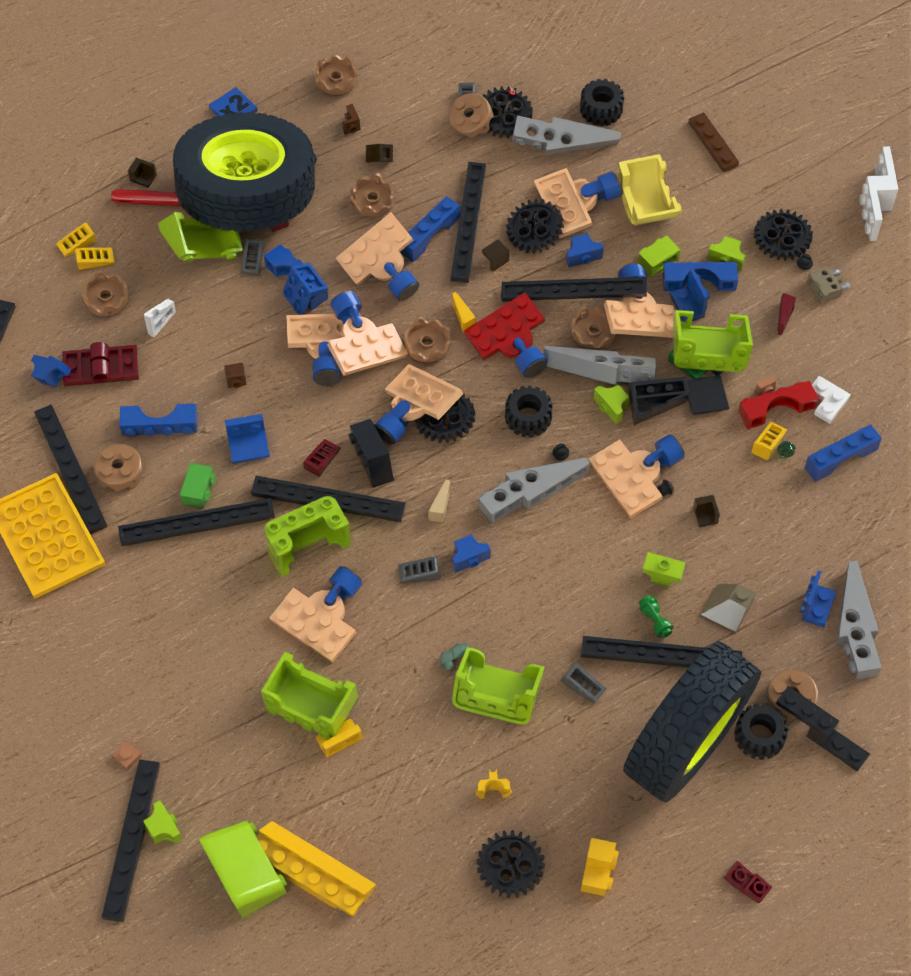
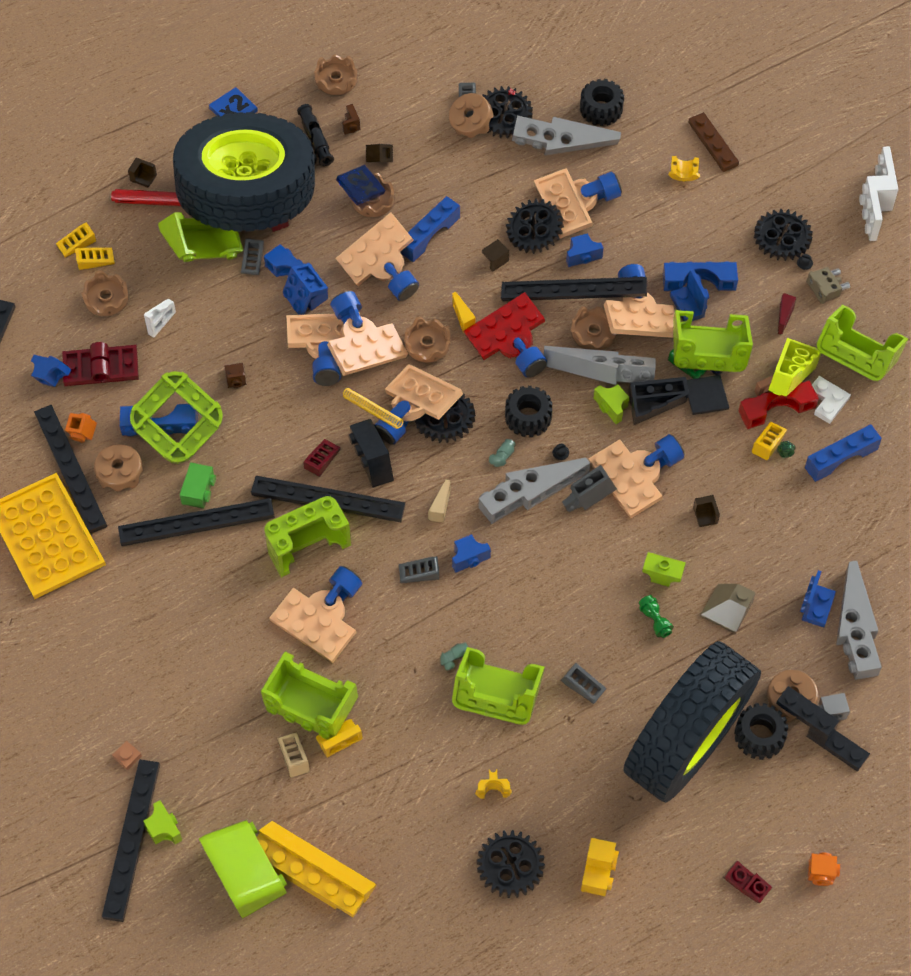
blue bracket [225,414,270,464] -> none
black plate [451,162,486,283] -> none
black plate [581,636,742,668] -> none
light yellow cylinder [618,154,682,226] -> none
lime brick [638,235,681,277] -> none
black piece [657,479,674,496] -> none
lime brick [707,236,745,271] -> none
none -> orange brick [65,413,97,443]
none -> lime plate [130,371,223,464]
none -> tan slope [277,732,310,777]
none -> black piece [297,104,334,166]
none -> clear blue tile [336,165,386,205]
none -> yellow piece [343,388,403,429]
none -> sand green arm [489,439,515,467]
none -> dark grey hinge [562,465,617,512]
none -> yellow piece [668,156,700,181]
none -> neon yellow wedge [768,338,821,396]
none -> orange brick [808,852,840,886]
none -> lime windscreen [817,305,908,381]
none -> light grey brick [817,693,850,721]

